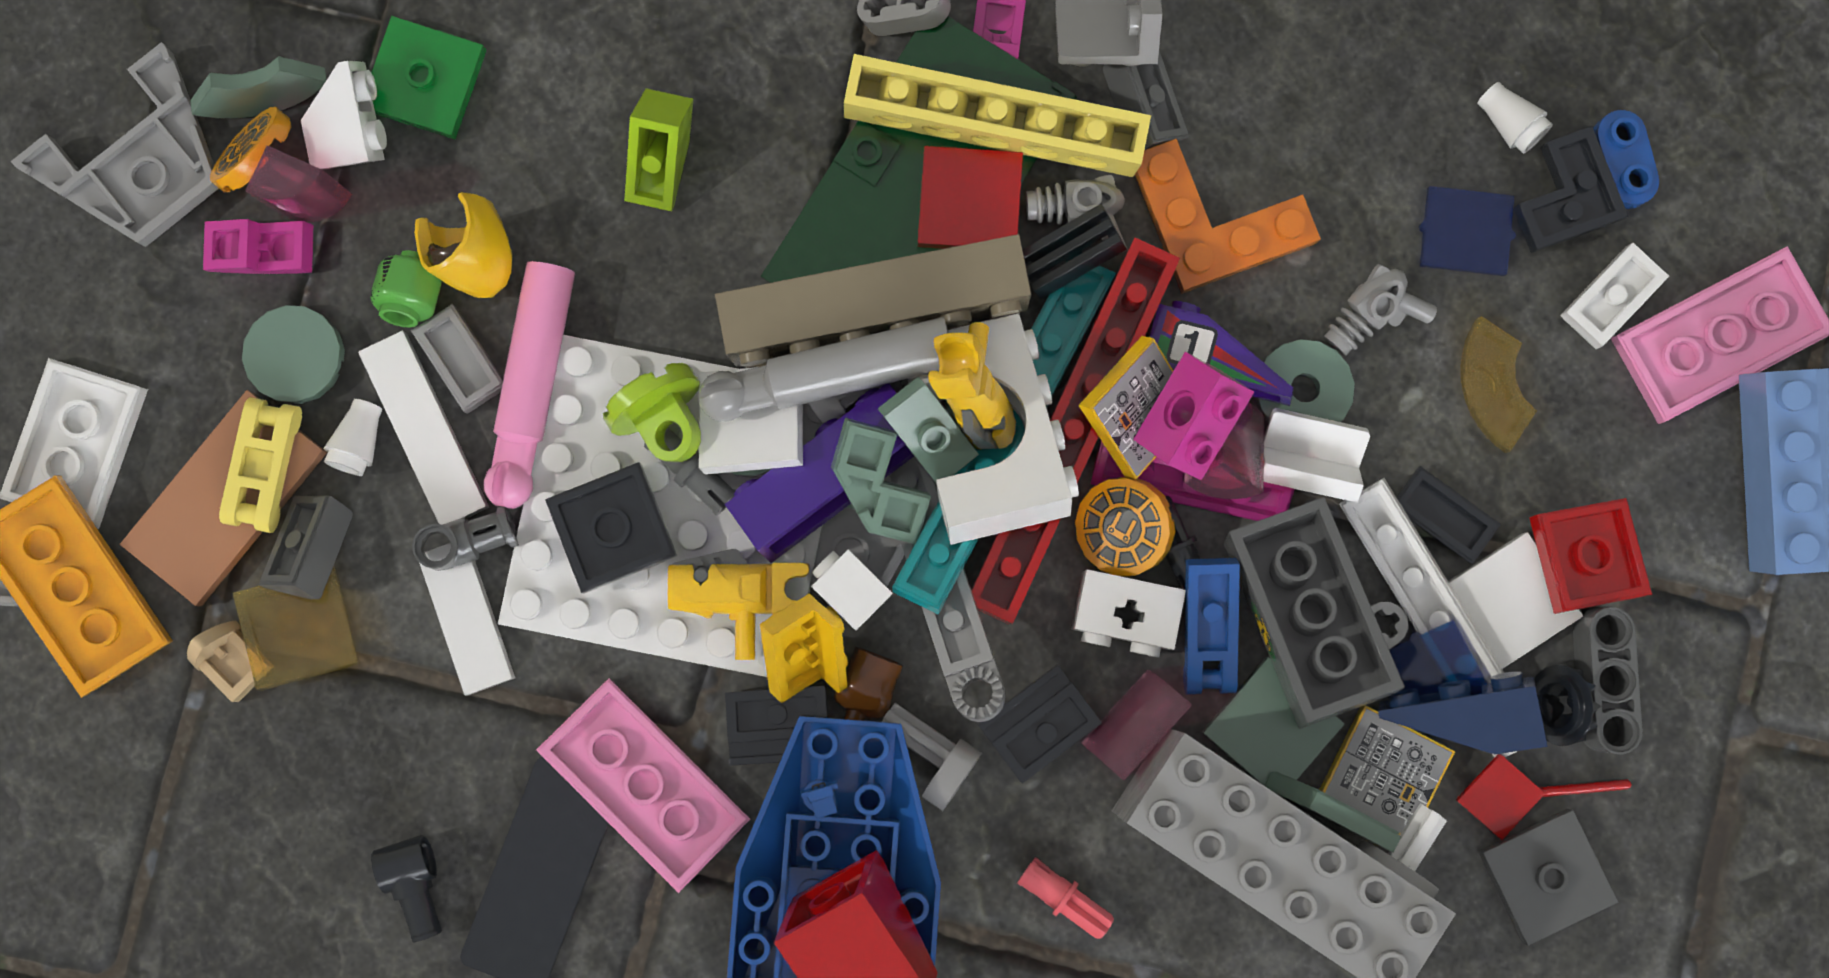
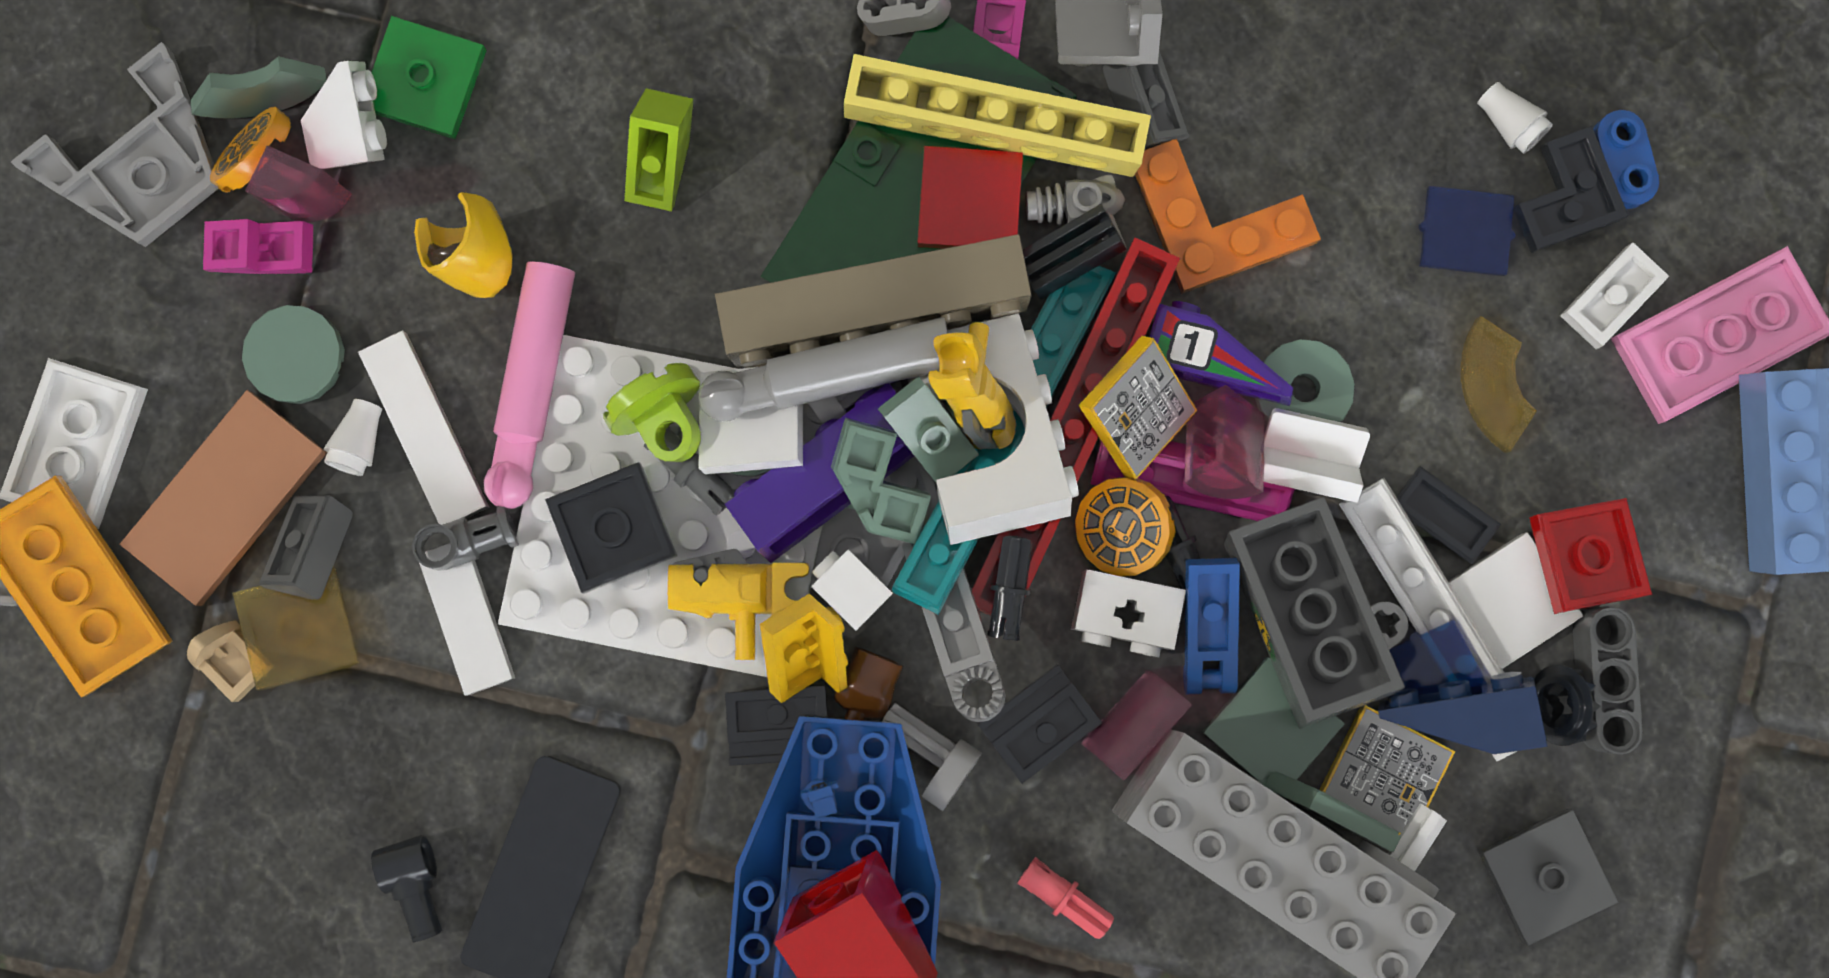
light yellow plate [219,397,302,533] -> none
bright green head [371,250,442,328] -> none
light grey tile [411,304,503,414] -> none
bright pink tile [536,679,750,893] -> none
dark pink brick [1133,352,1254,480] -> none
light grey piece [1324,264,1437,356] -> none
red piece [1456,754,1632,840] -> none
none -> black axle [987,536,1033,641]

